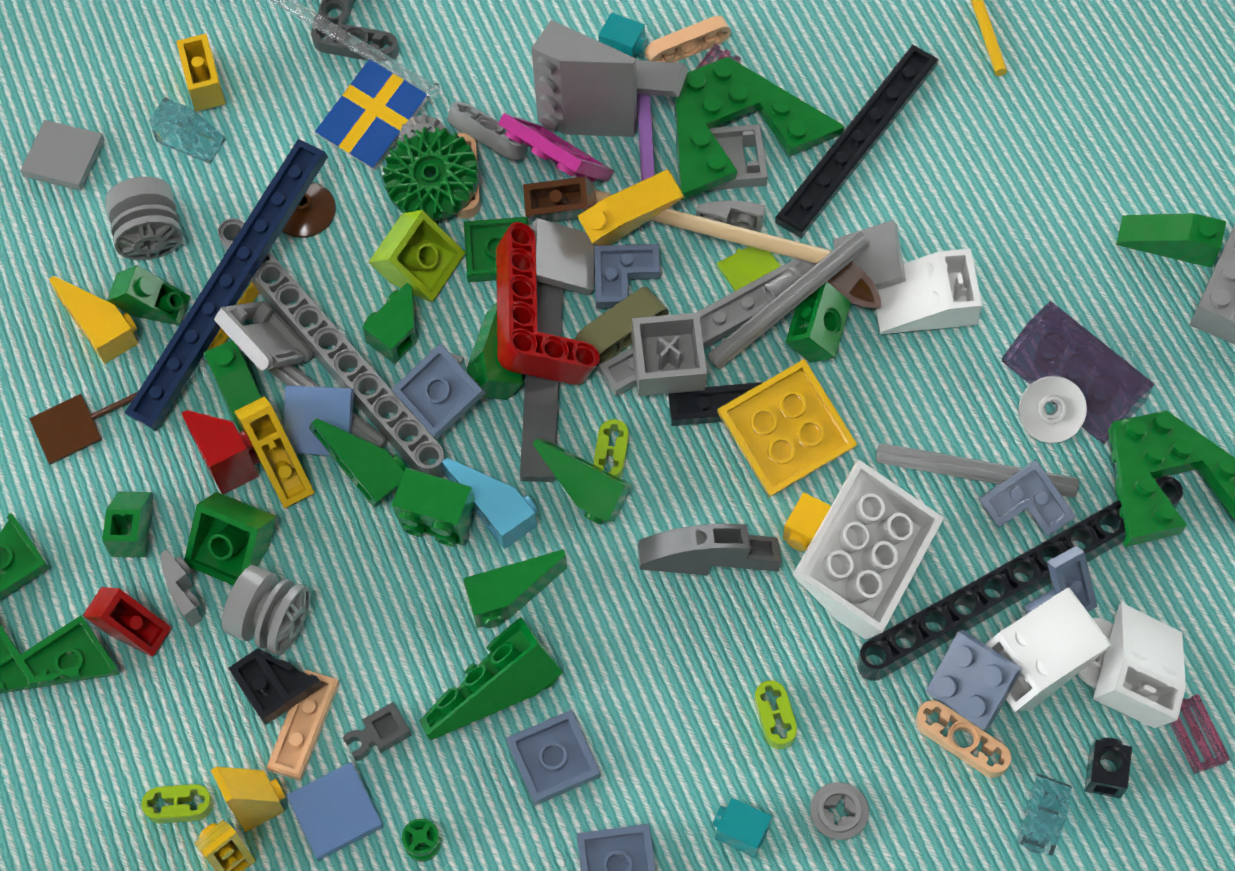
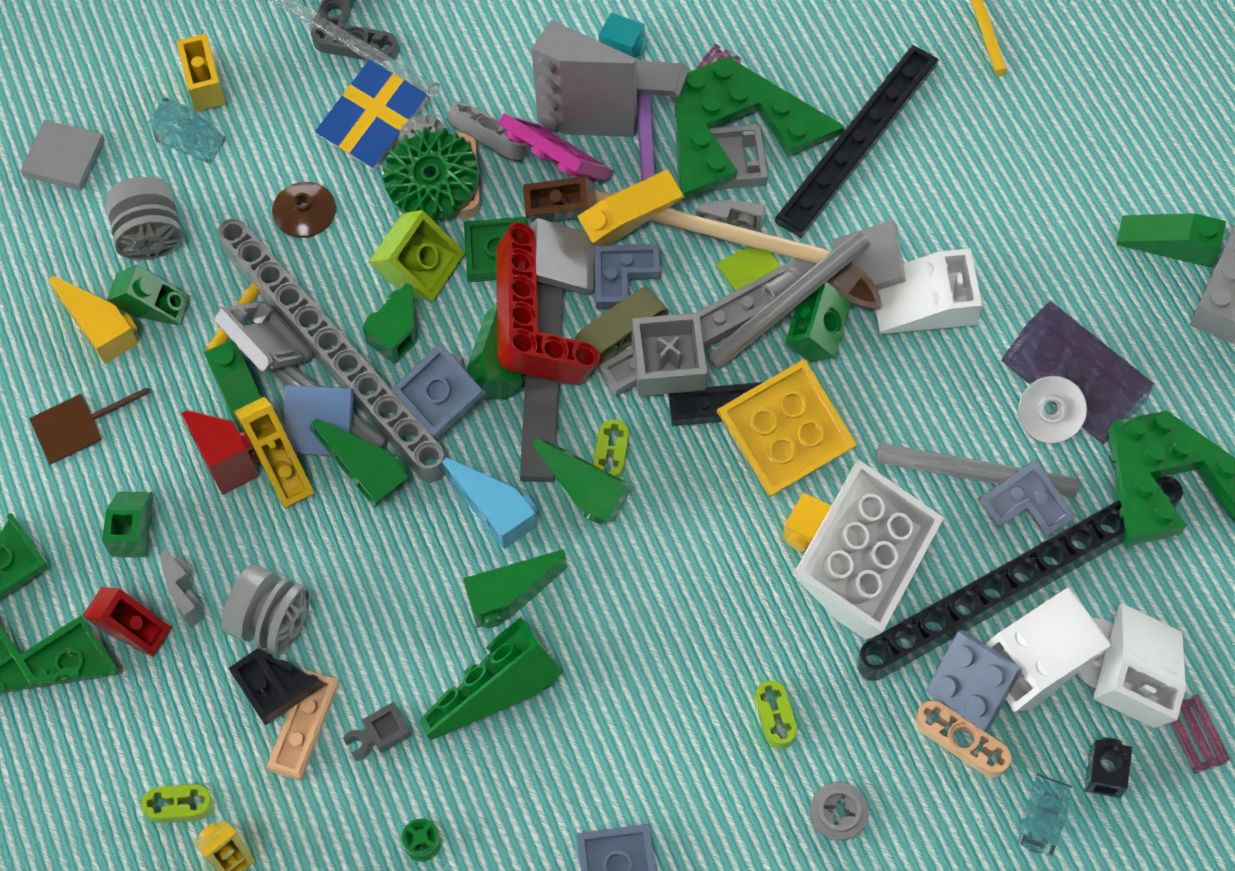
dark blue plate [125,139,328,431] -> none
green slope [184,492,277,586] -> none
yellow slope [211,766,286,832] -> none
medium blue tile [286,762,384,861] -> none
green slope [391,468,475,547] -> none
sand blue plate [506,710,601,806] -> none
dark grey slope [637,524,782,575] -> none
light nougat beam [644,16,731,63] -> none
teal brick [712,798,772,858] -> none
sand blue plate [1024,546,1097,614] -> none

